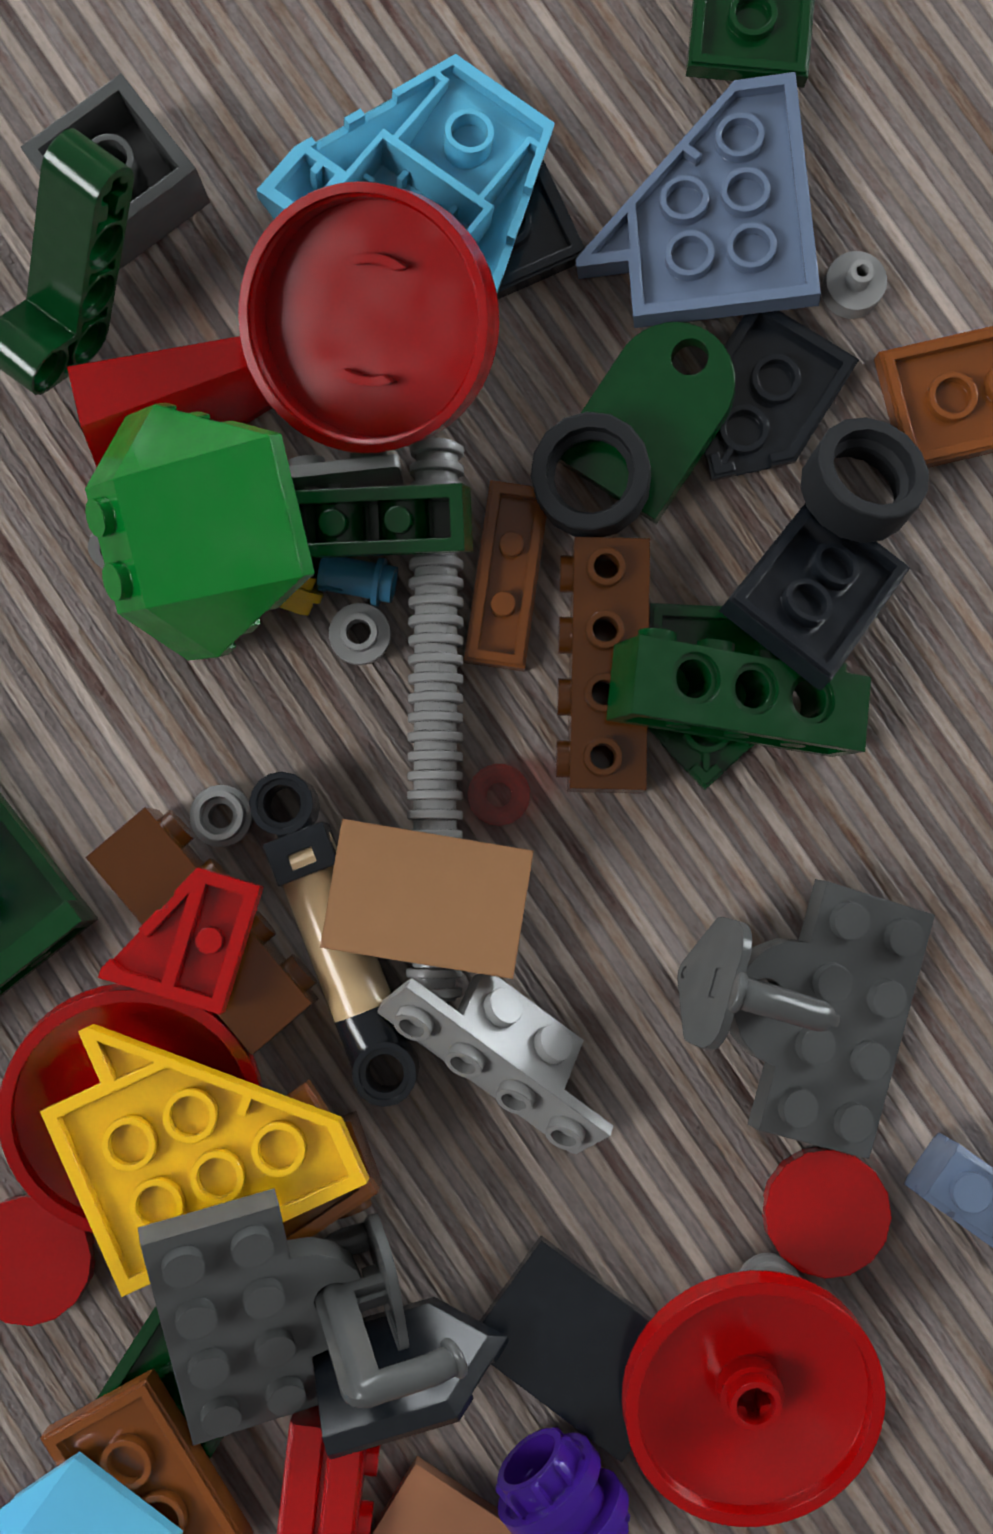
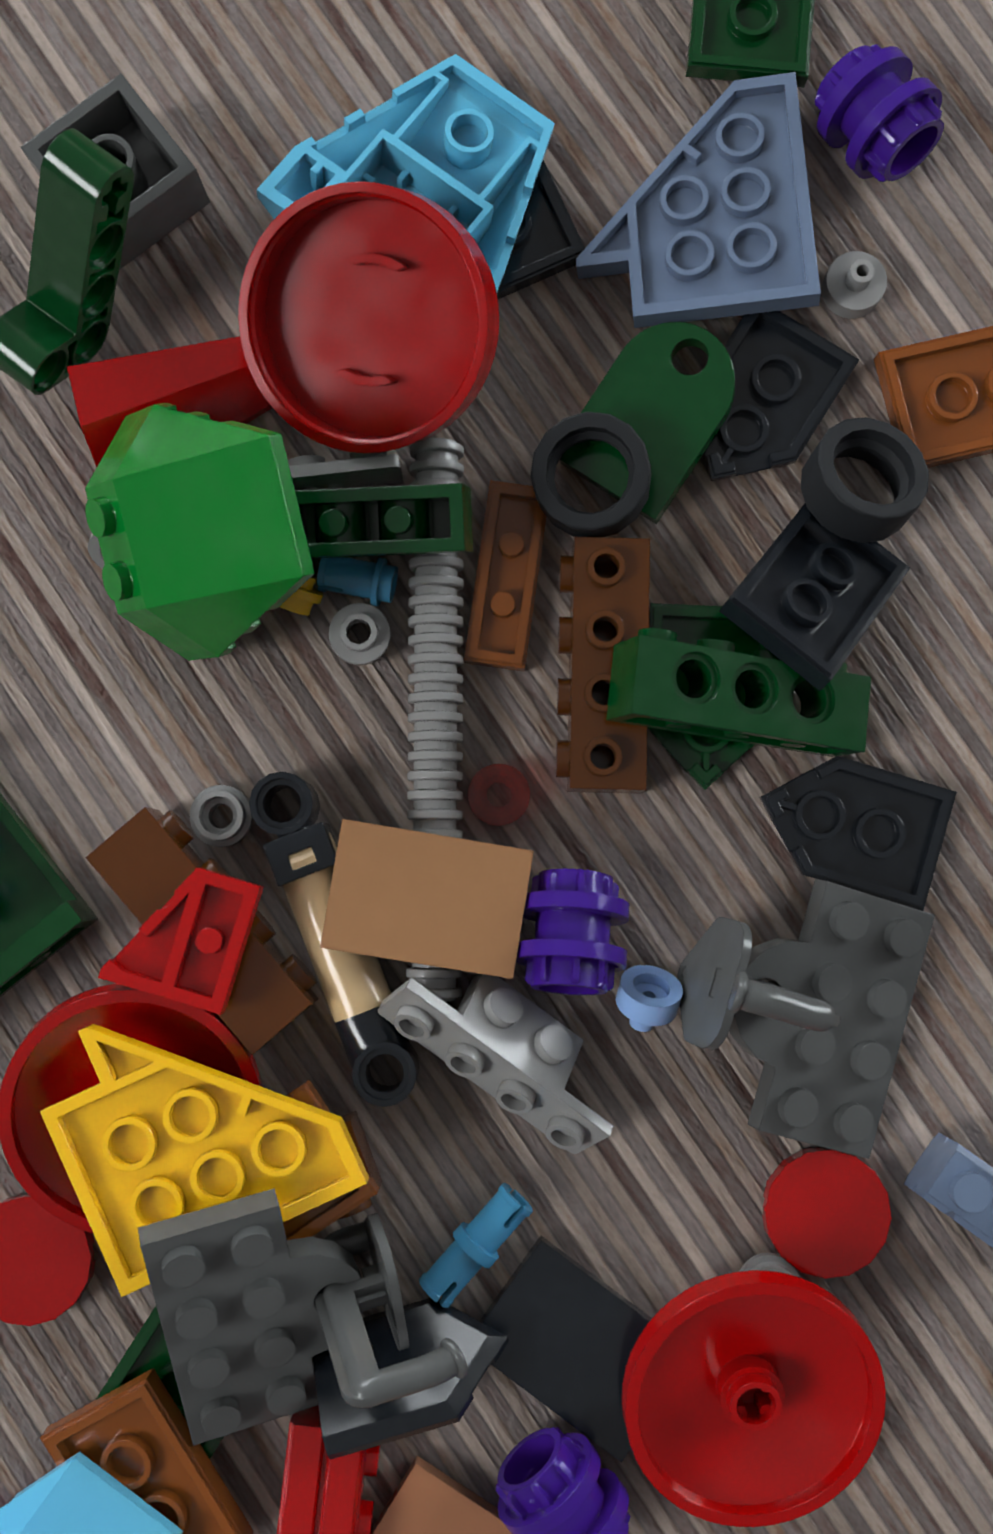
none -> dark azure pin [419,1183,533,1308]
none -> dark purple piece [516,868,630,996]
none -> light blue tile [616,965,683,1032]
none -> black tile [759,756,957,911]
none -> dark purple piece [815,44,944,182]

